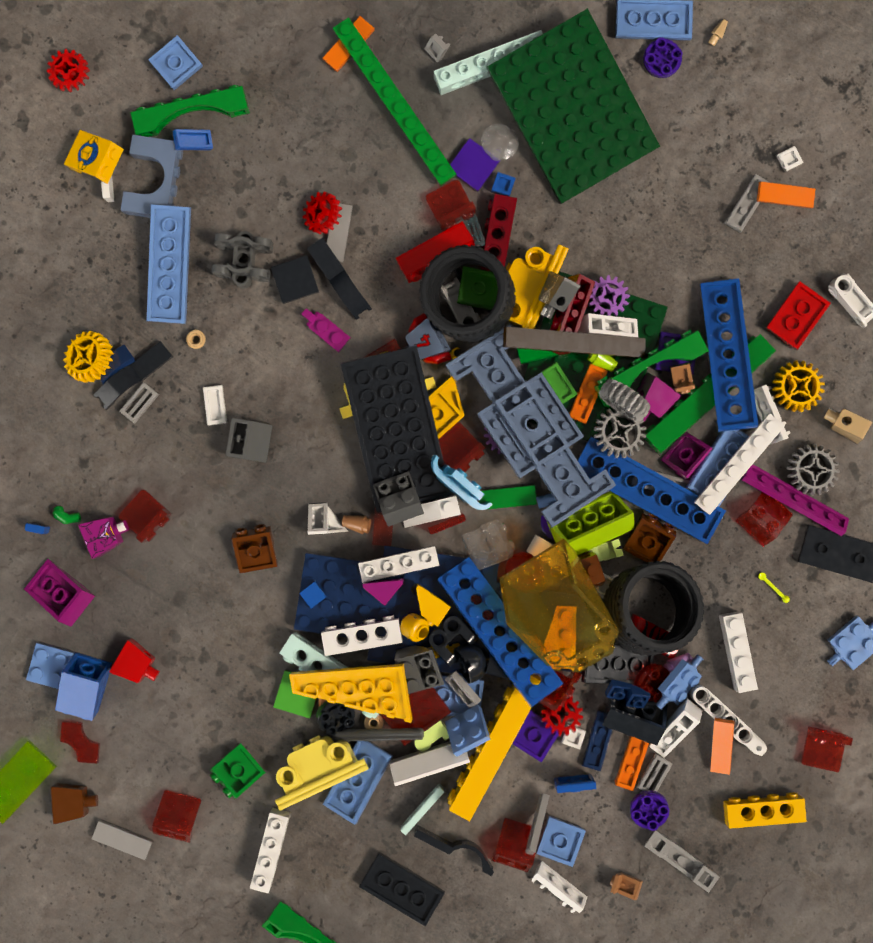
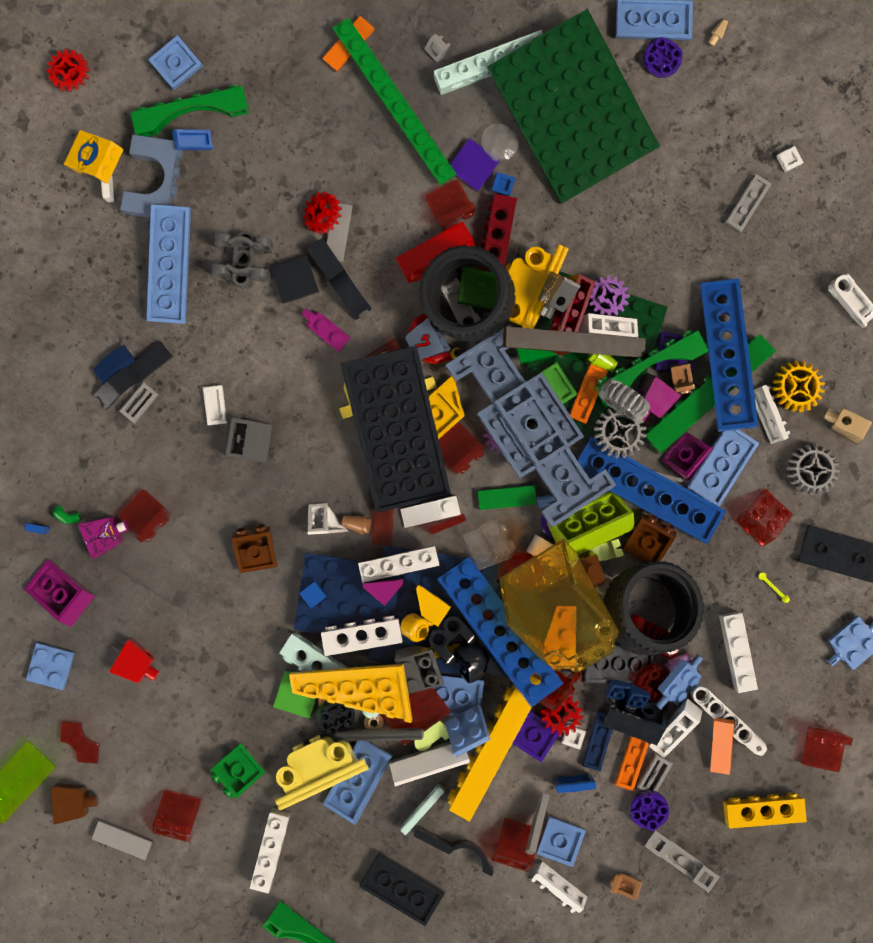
slope [55,653,112,721] -> none
yellow gear [63,331,114,383] -> none
tan plate [186,330,206,349] -> none
dark grey slope [373,471,424,527] -> none
plate [431,455,493,510] -> none
light grey tile [445,671,481,708] -> none
clear light blue axle [467,215,485,247] -> none
white plate [694,413,785,515] -> none
magenta plate [742,464,849,536] -> none
orange tile [757,182,816,209] -> none
red plate [765,281,831,350] -> none

